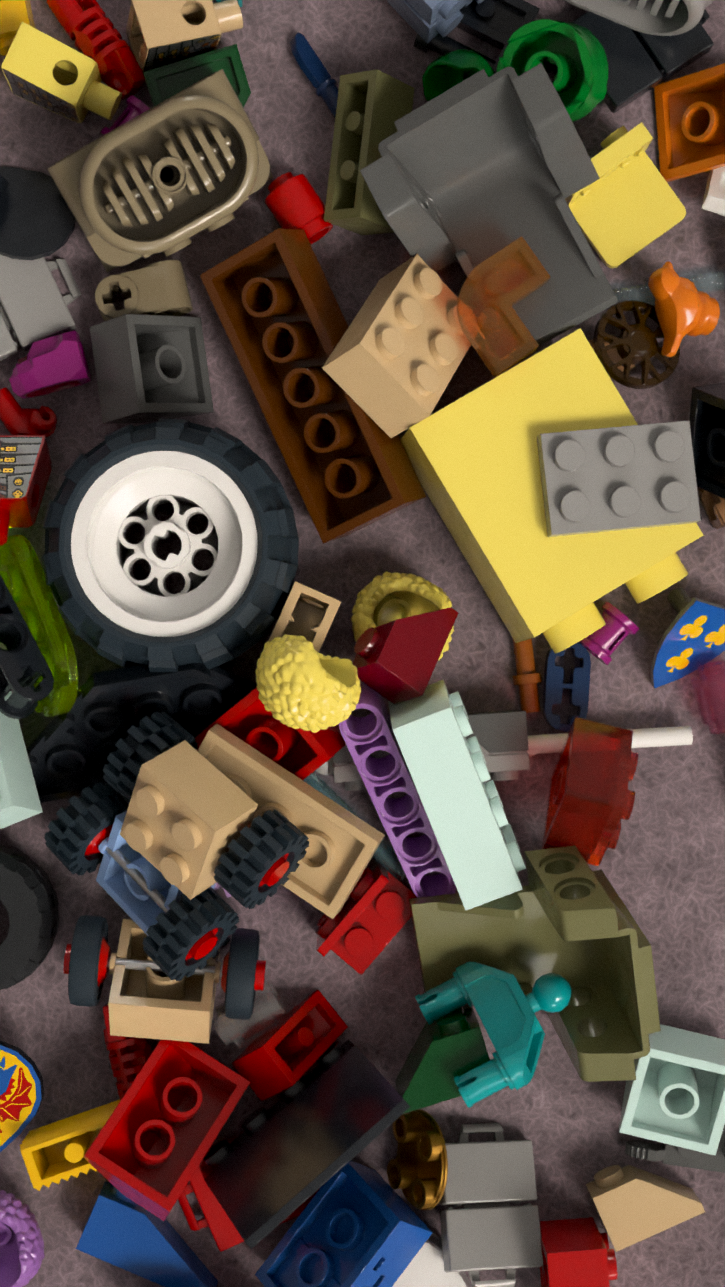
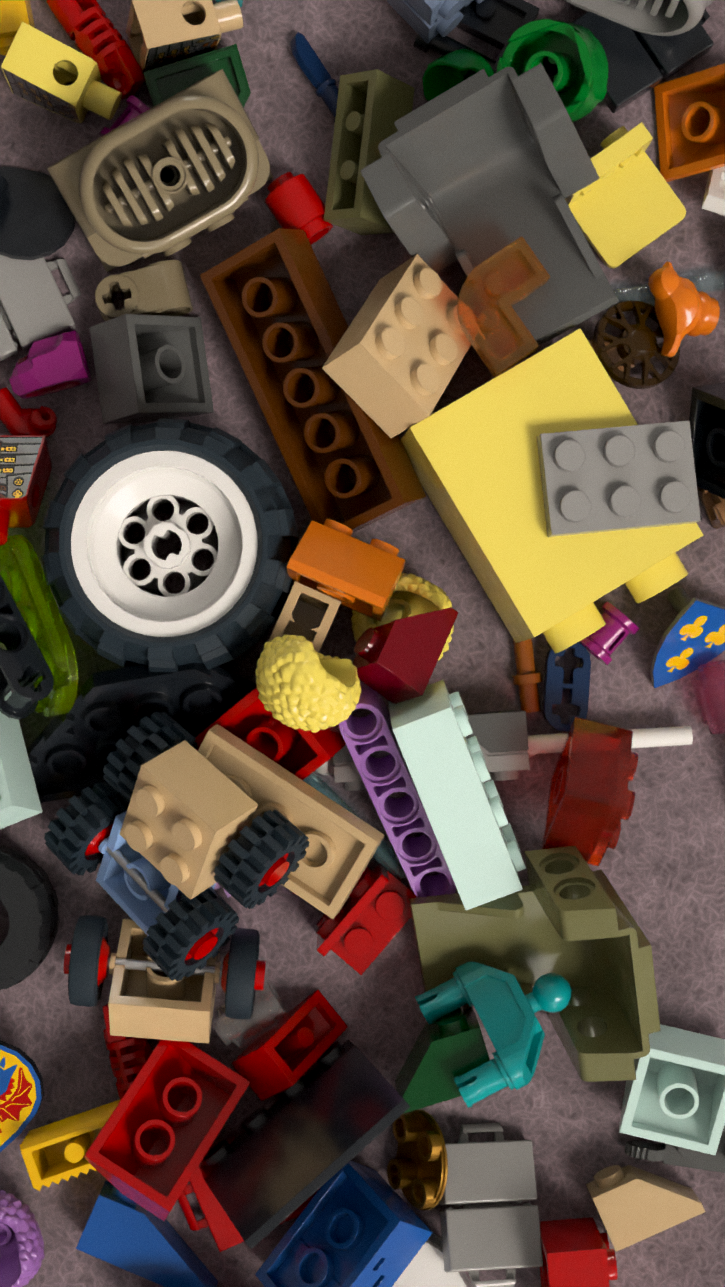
none -> orange slope [286,519,405,622]

